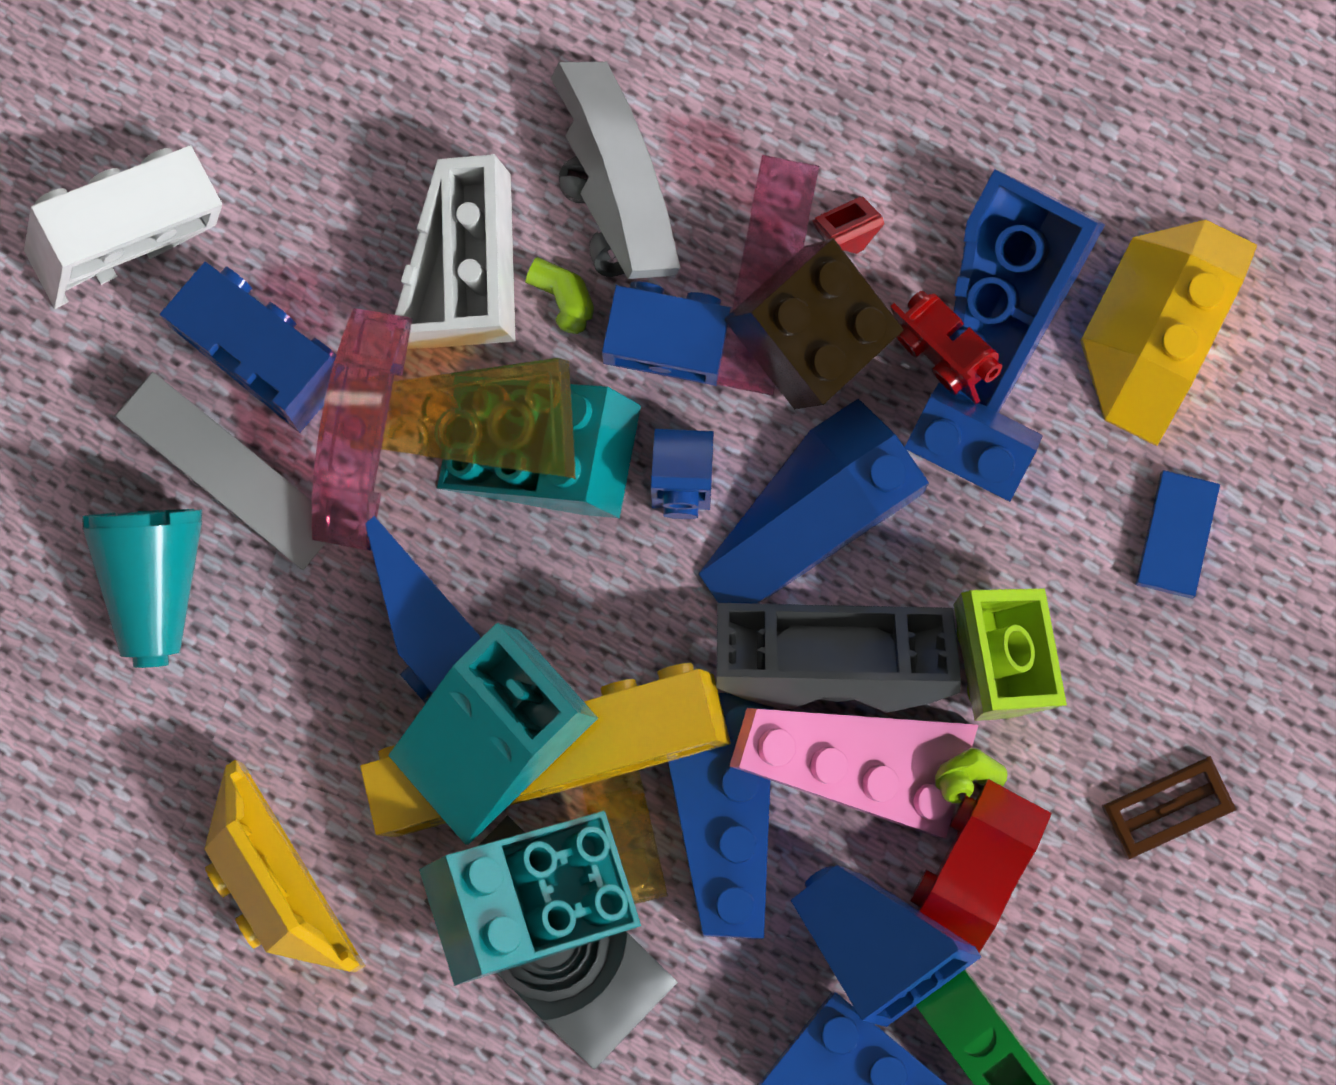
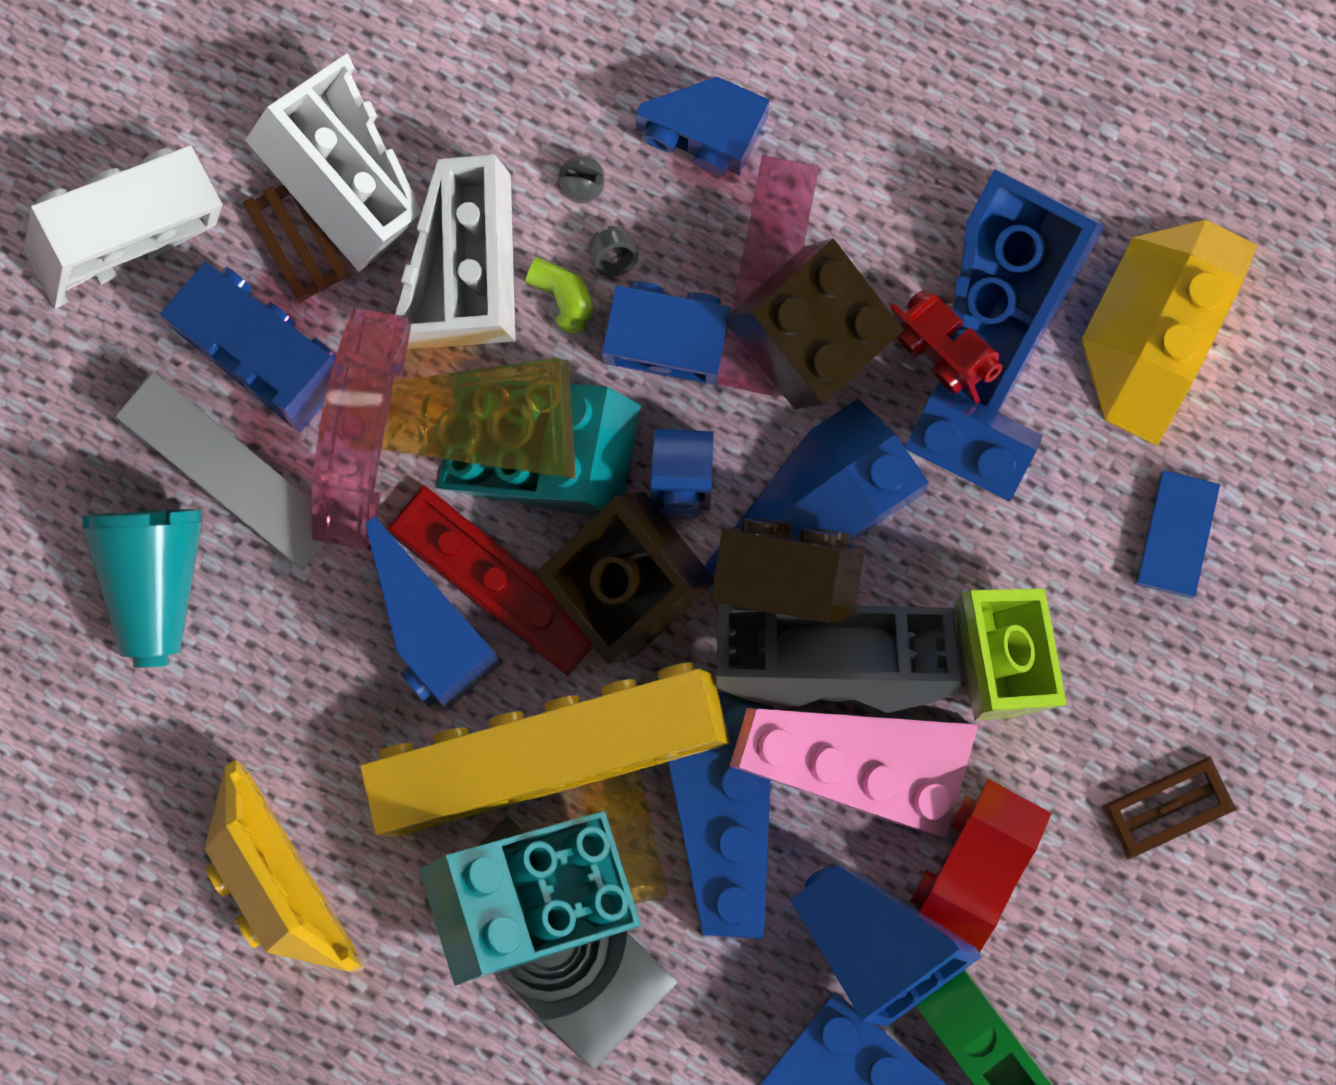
teal slope [388,623,598,845] -> none
light grey slope [551,61,680,279] -> none
red slope [812,196,885,254] -> none
lime arm [935,748,1008,803] -> none
none -> reddish brown tile [243,185,349,303]
none -> white wedge [245,53,422,272]
none -> red tile [387,485,593,677]
none -> dark brown brick [535,492,714,665]
none -> blue slope [636,77,770,176]
none -> dark brown brick [711,518,865,623]

